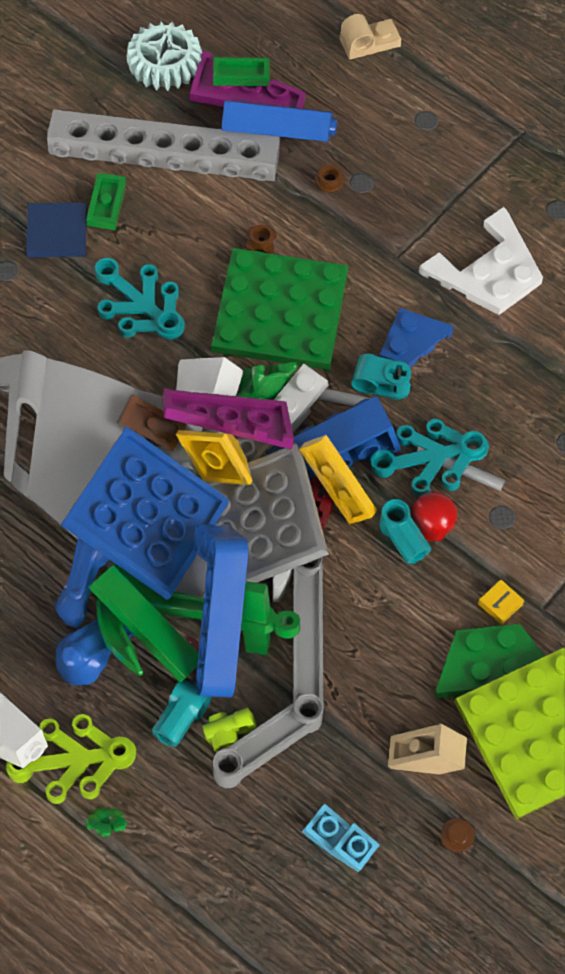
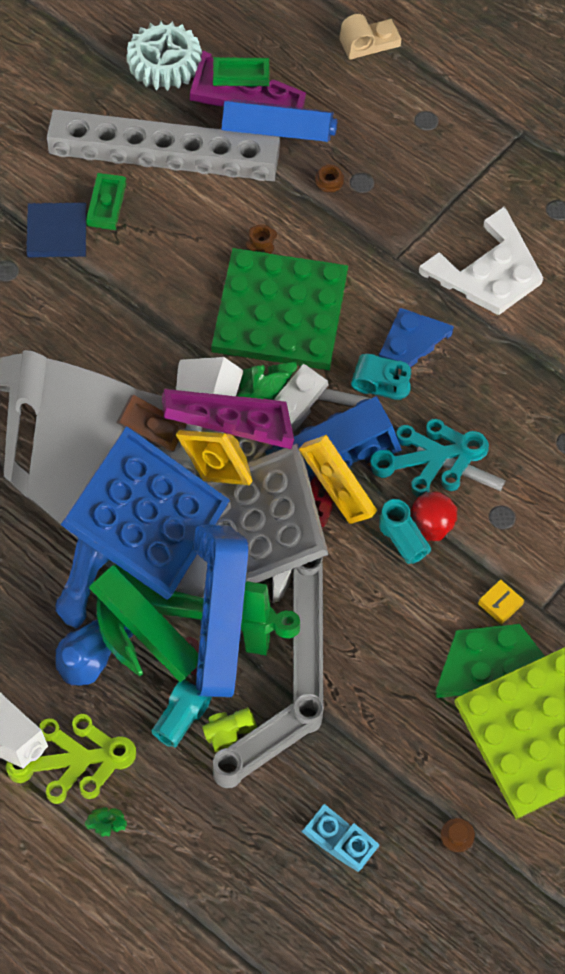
teal plant [95,258,185,339] -> none
tan slope [388,724,467,774] -> none

